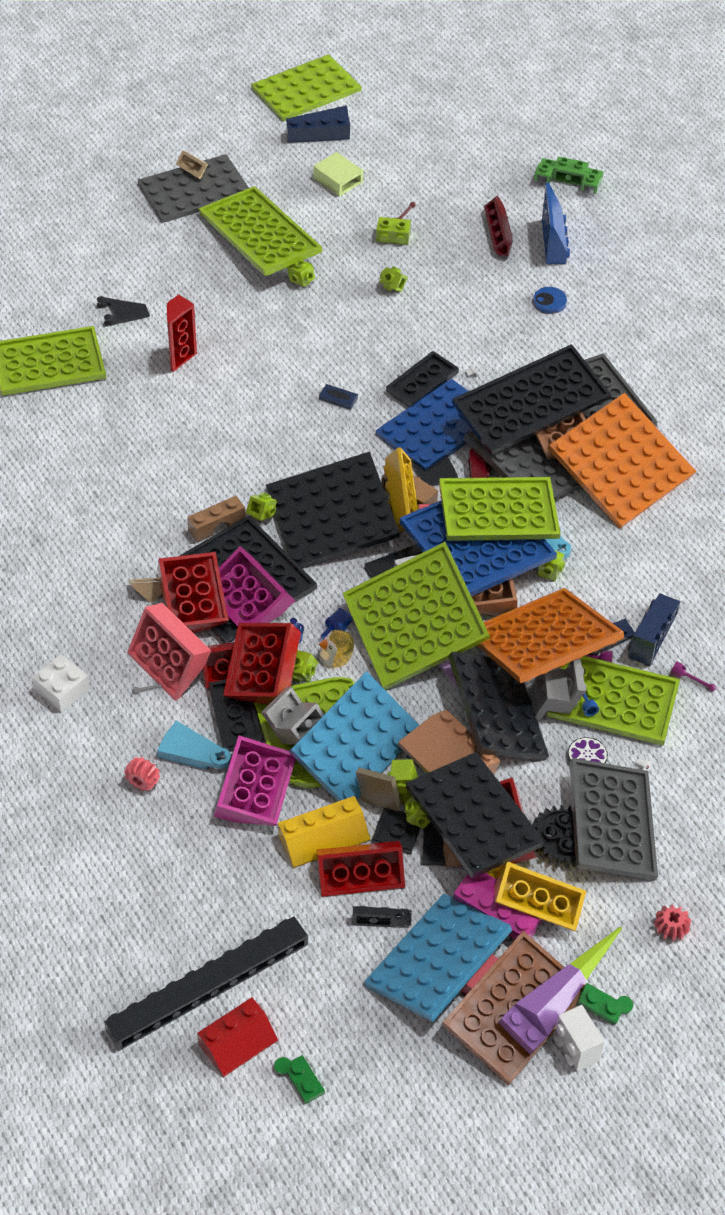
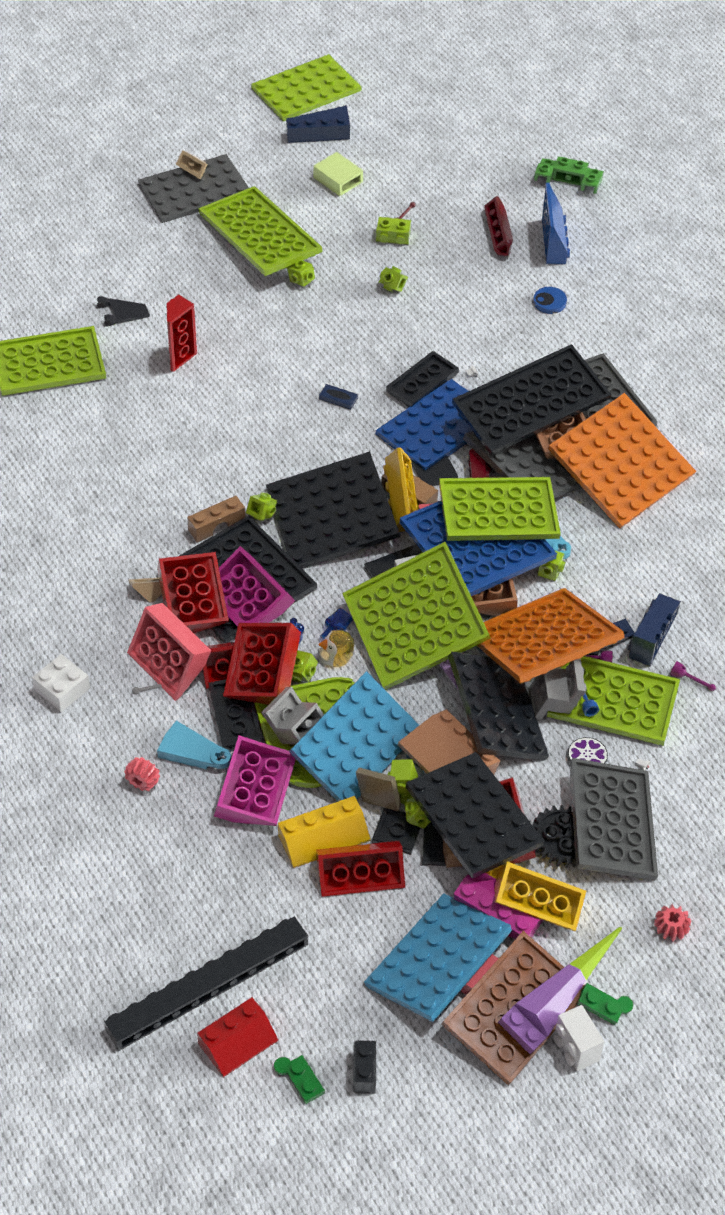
black hinge [352,906,412,927] -> none
none -> black brick [353,1040,376,1094]

